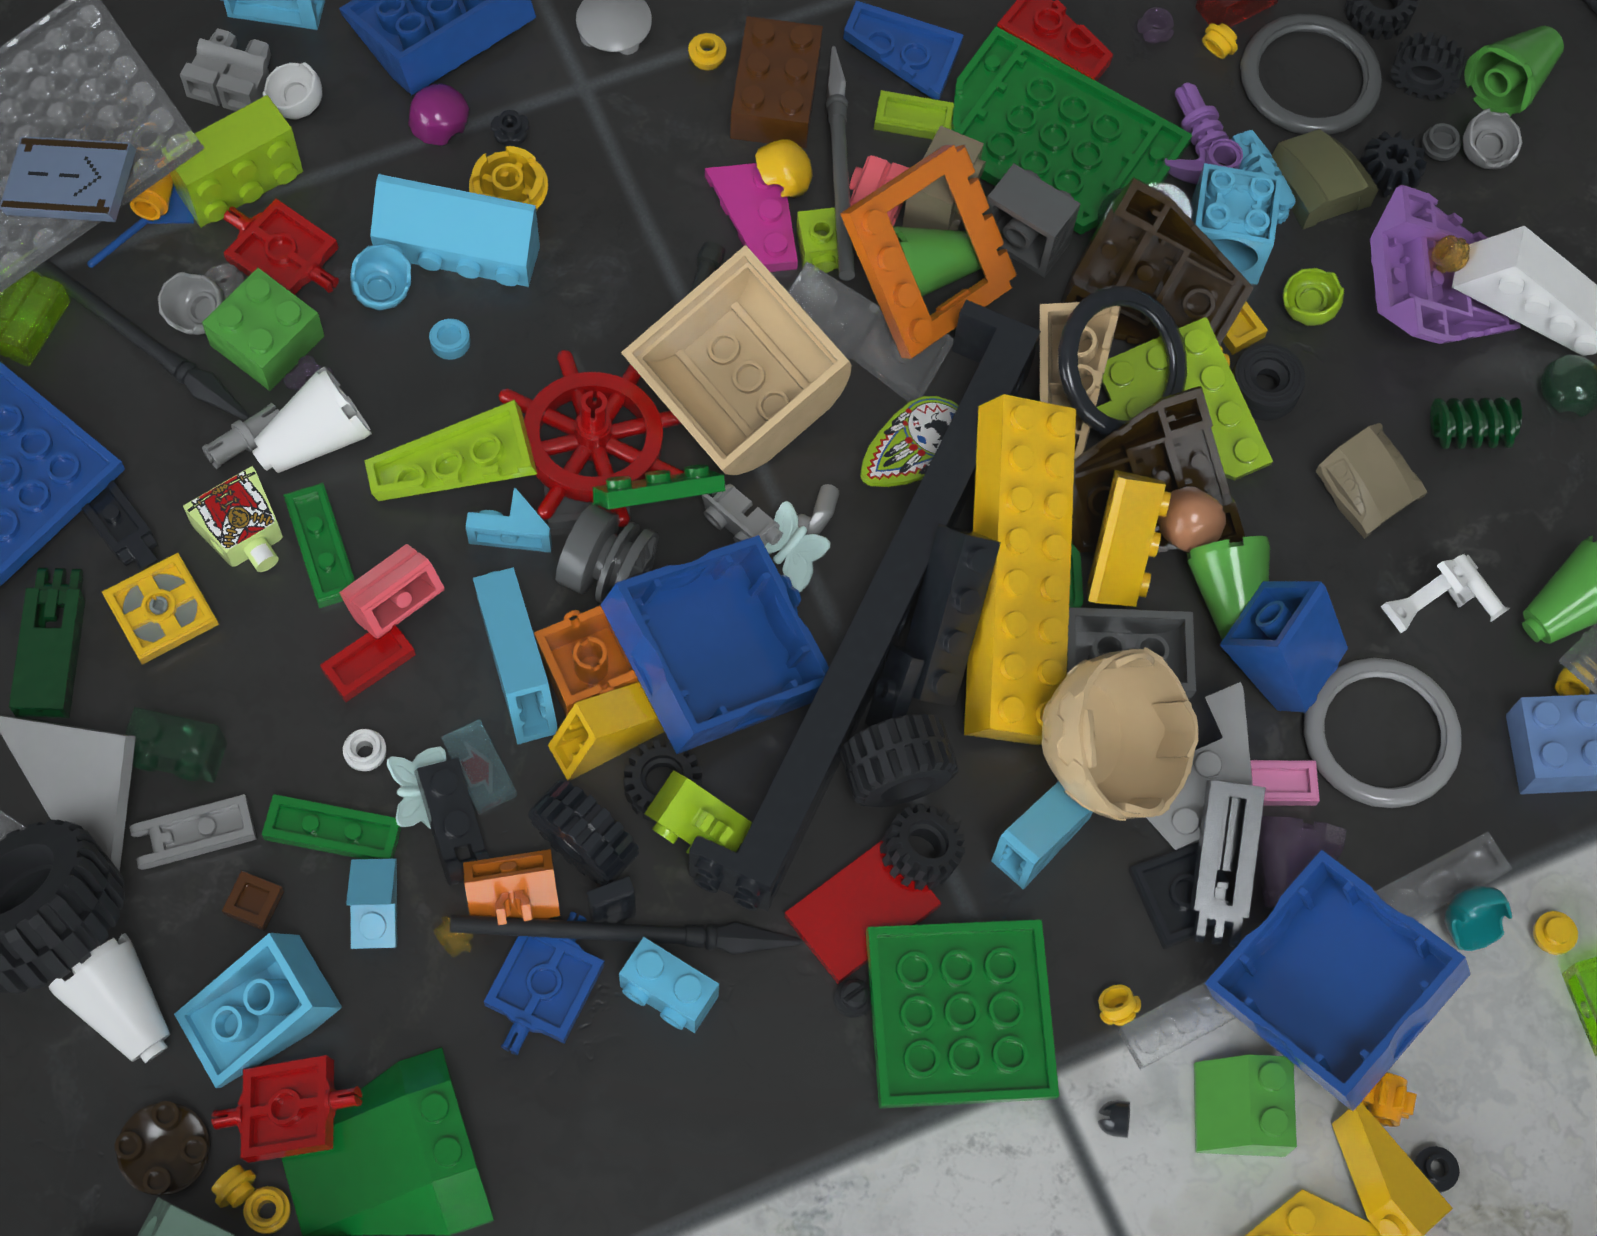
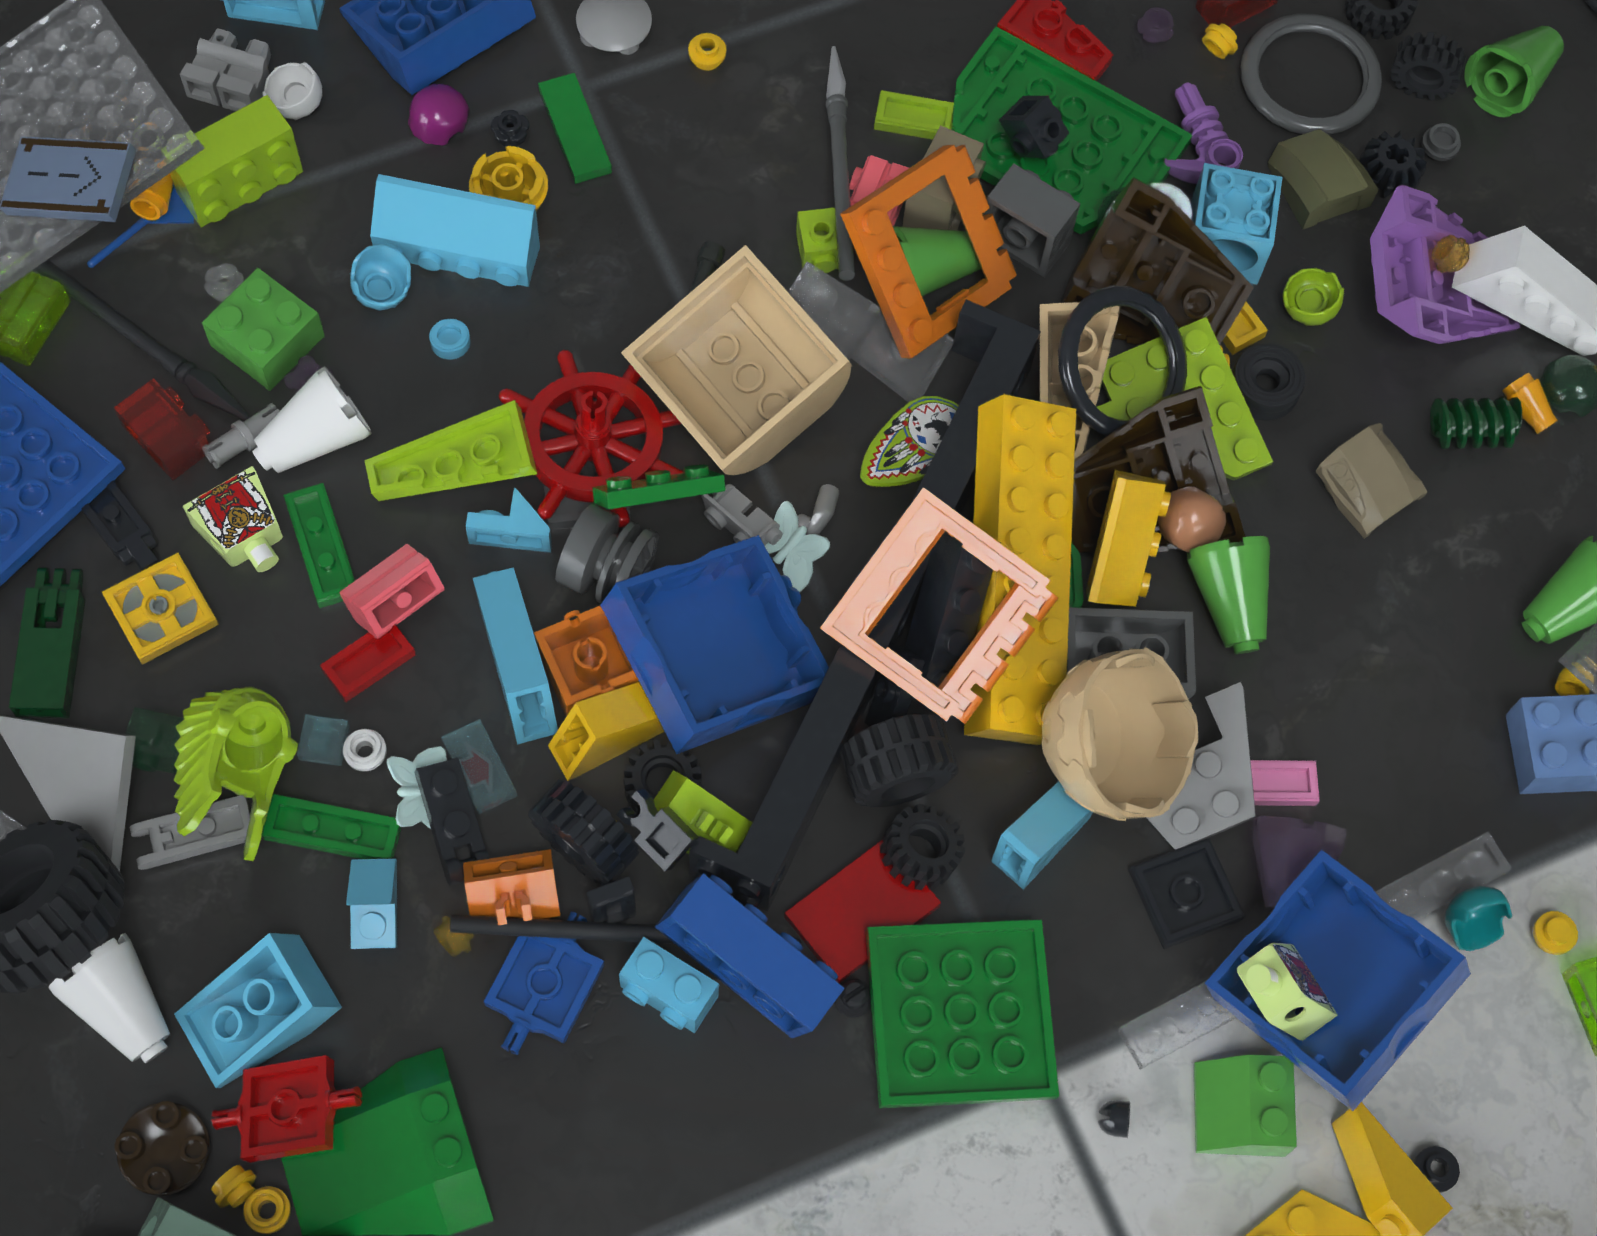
light grey hair [158,272,225,335] -> none
reddish brown plate [222,871,284,931] -> none
red plate [223,198,339,295] -> none
dark pink wing [705,163,798,272] -> none
reddish brown brick [730,16,823,149] -> none
yellow hair [755,139,813,198] -> none
blue wing [843,0,964,100] -> none
yellow plate [1098,985,1141,1026] -> none
hinge [1190,780,1266,948] -> none
blue slope [1220,581,1348,713] -> none
medium azure hinge [1231,130,1296,225] -> none
light grey wedge [1304,658,1462,808] -> none
light orange gear [1362,1073,1417,1127] -> none
white piece [1381,554,1510,633] -> none
light grey hair [1462,109,1523,169] -> none
none -> clear red brick [114,378,210,481]
none -> lime piece [174,687,298,861]
none -> clear light blue tile [297,715,350,766]
none -> green tile [538,73,612,184]
none -> plate [616,789,699,872]
none -> blue brick [655,873,845,1039]
none -> hinge [820,487,1058,724]
none -> black brick [999,96,1069,159]
none -> yellowish green torso [1237,943,1338,1041]
none -> light orange cone [1502,373,1558,434]

